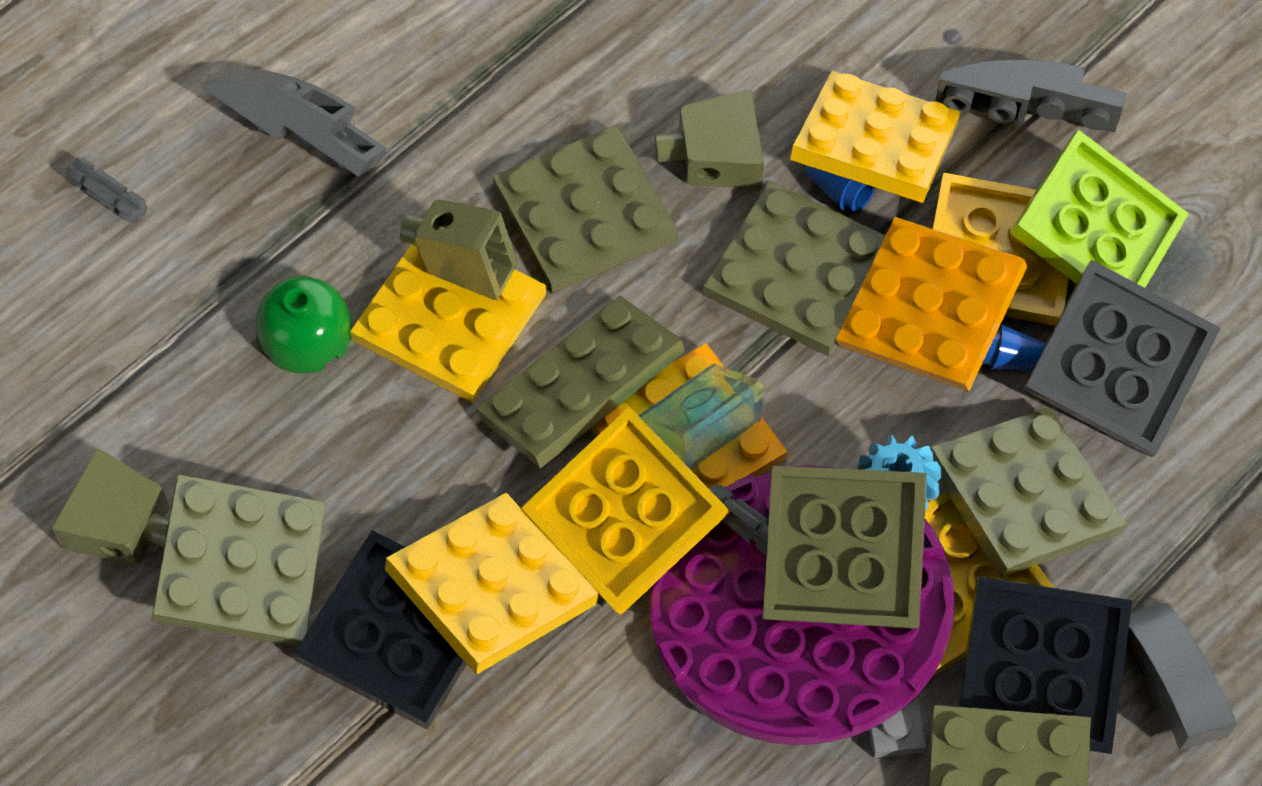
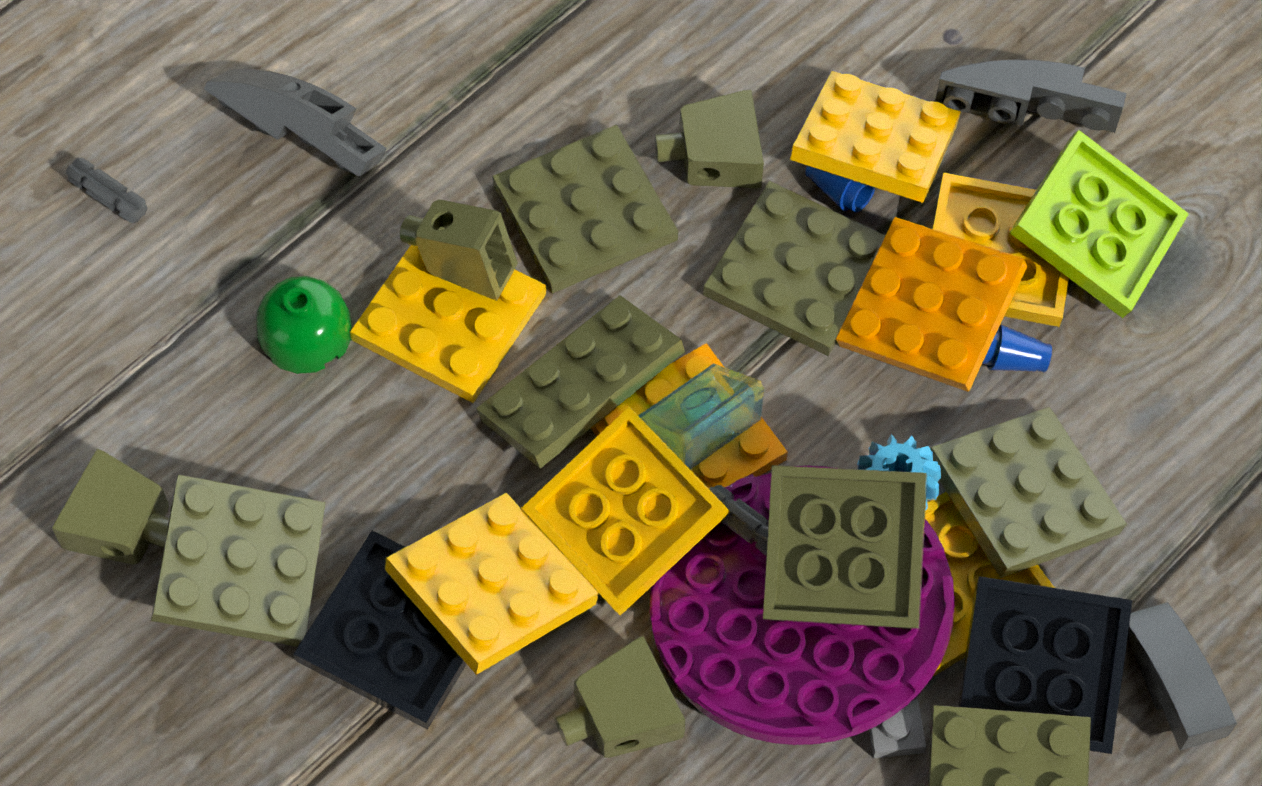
dark grey plate [1022,260,1221,457] -> none
none -> olive torso [555,636,685,758]

